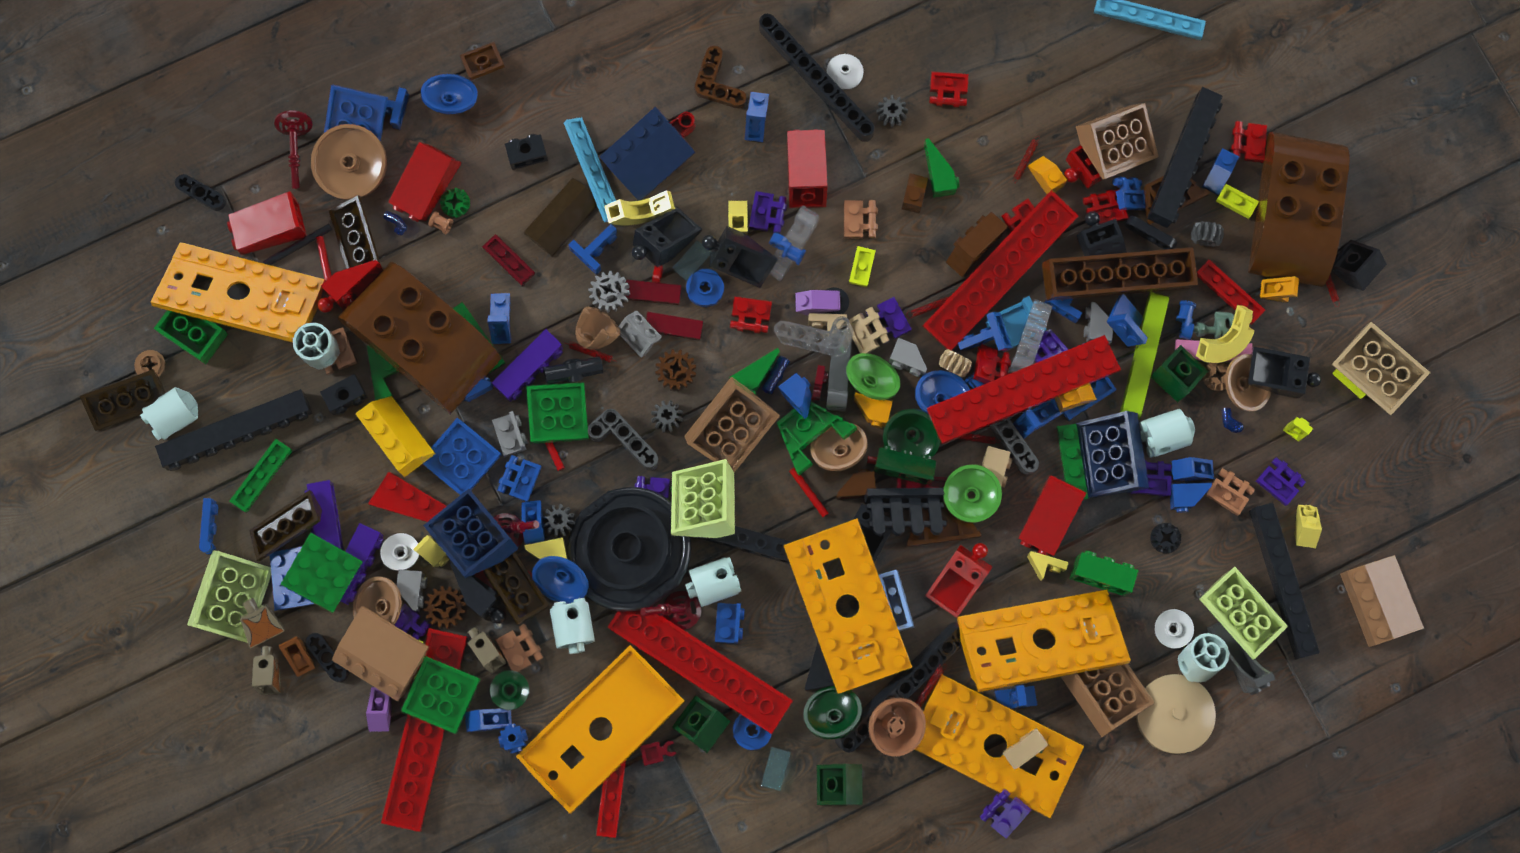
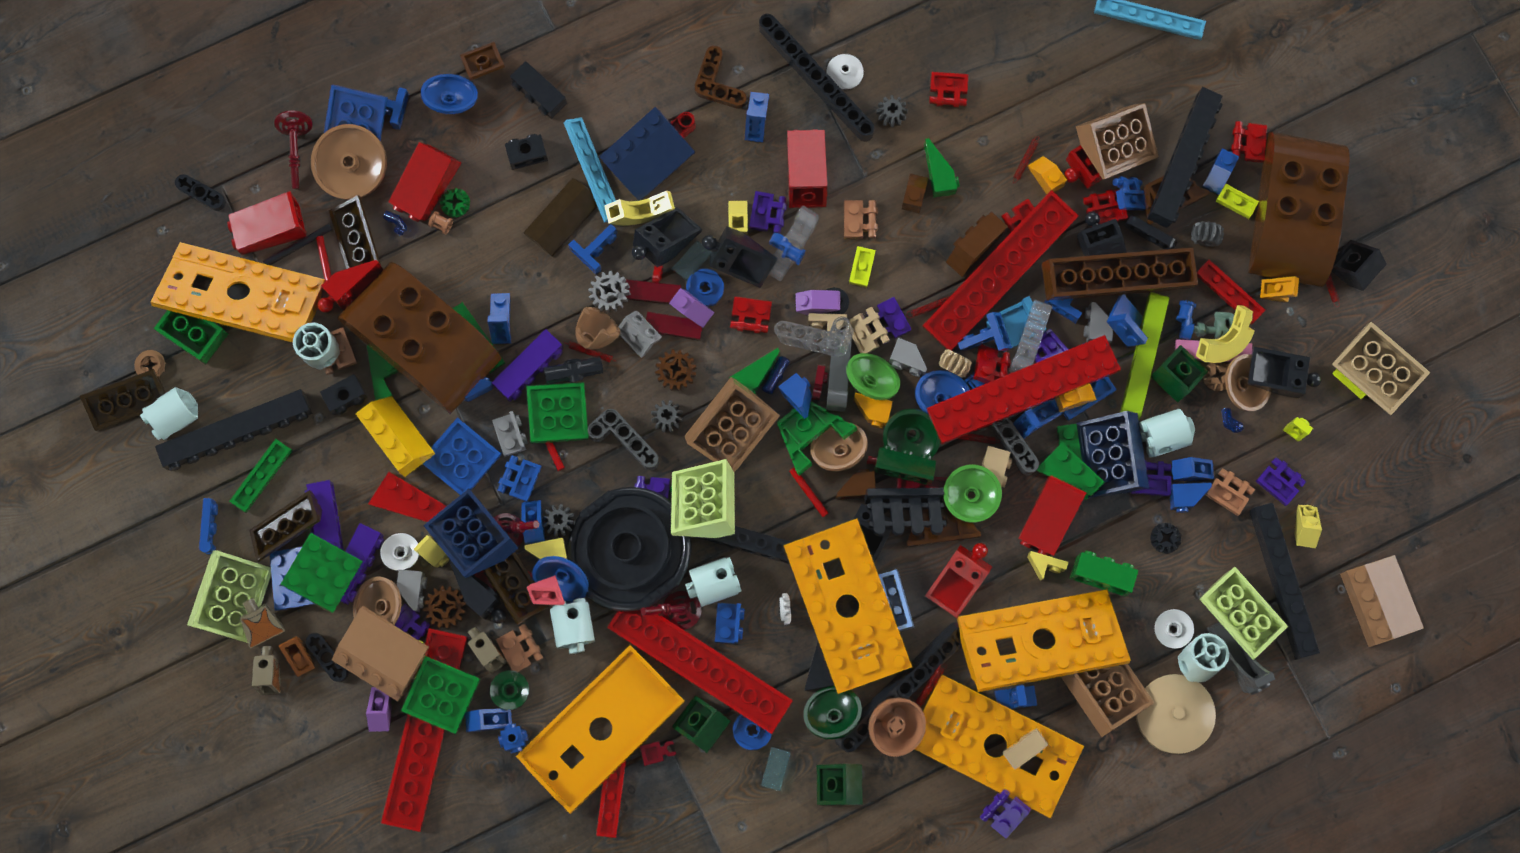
dark red tile [482,234,535,286] -> none
none -> black brick [510,61,567,119]
none -> coral slope [527,576,565,605]
none -> medium lavender slope [669,288,715,327]
none -> white gear [779,593,791,625]
none -> green wing [1036,442,1105,497]

